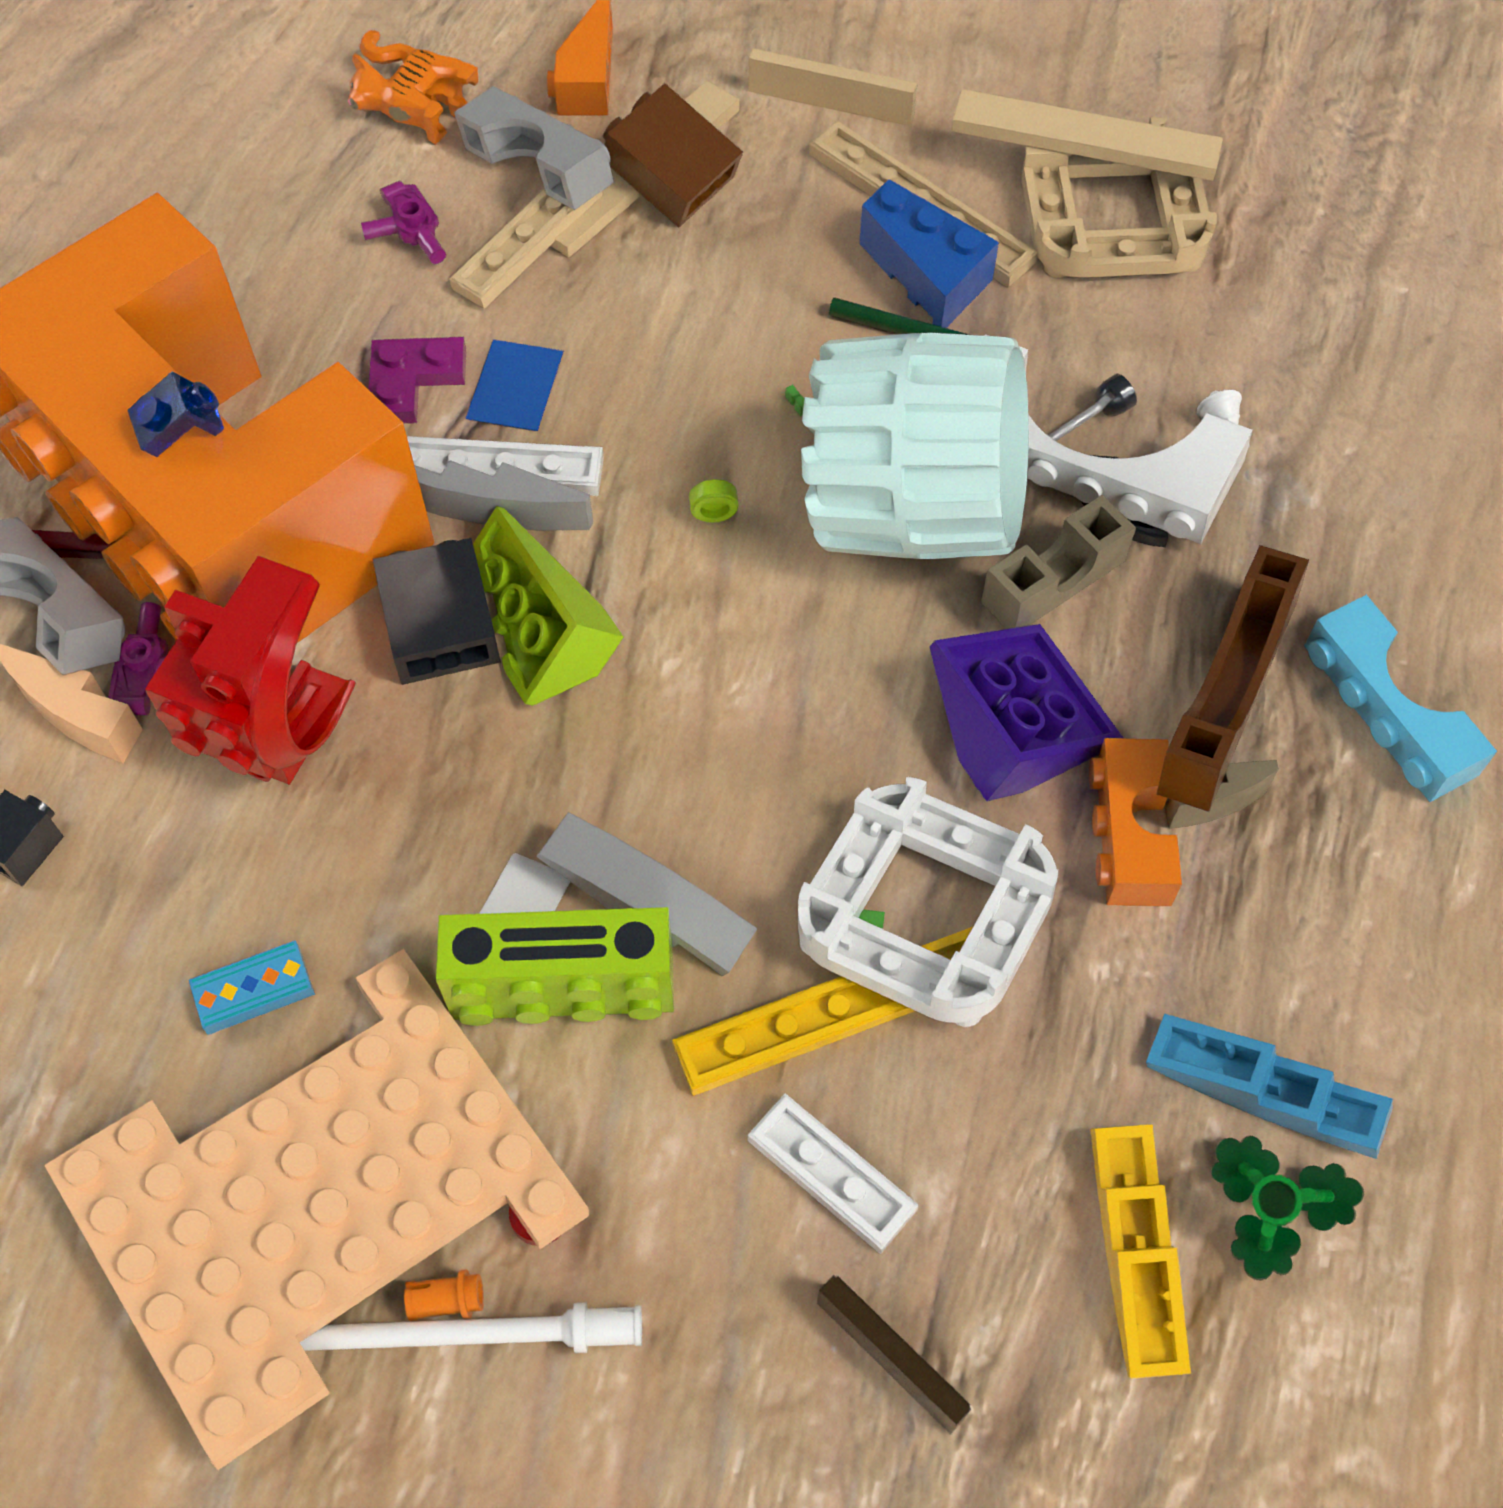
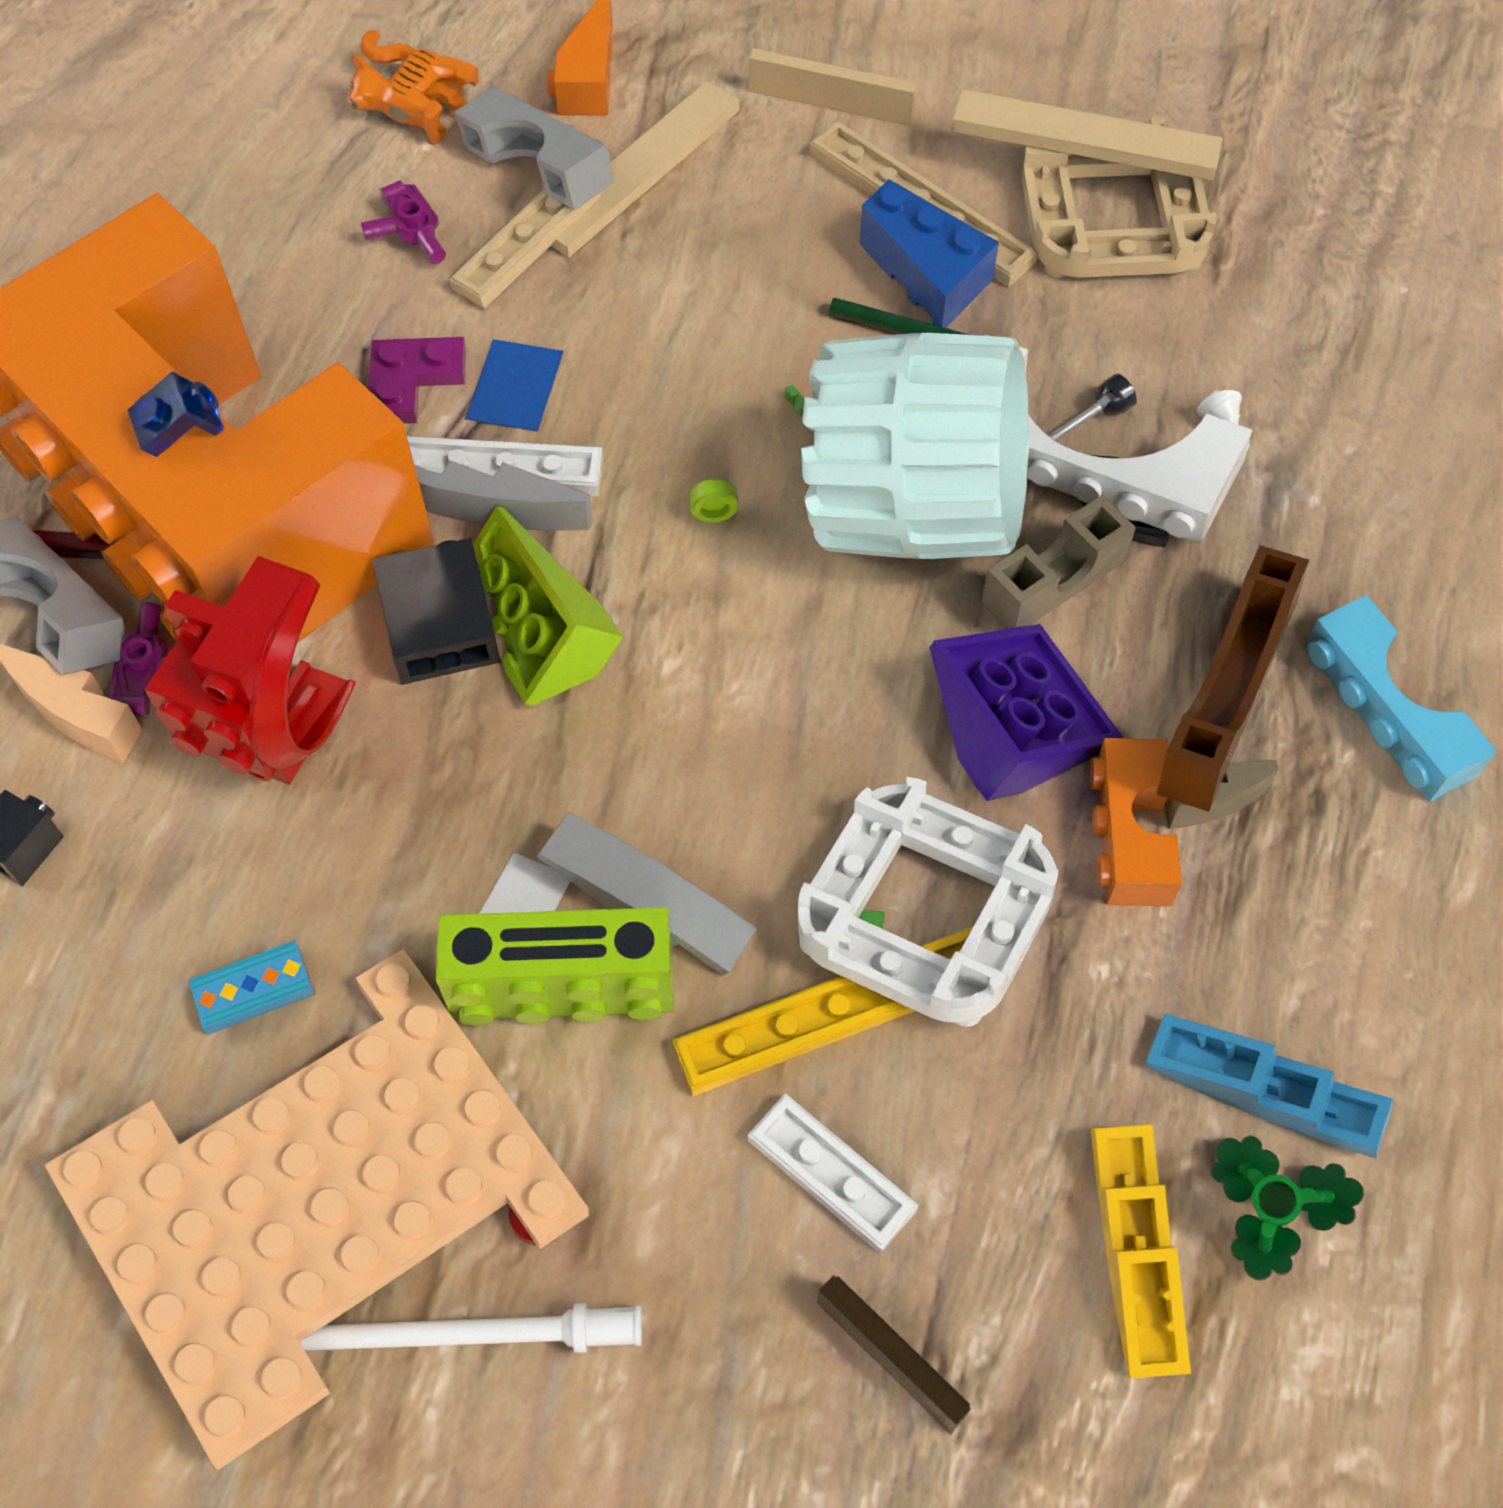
orange pin [404,1269,484,1322] -> none
reddish brown brick [603,83,743,227] -> none

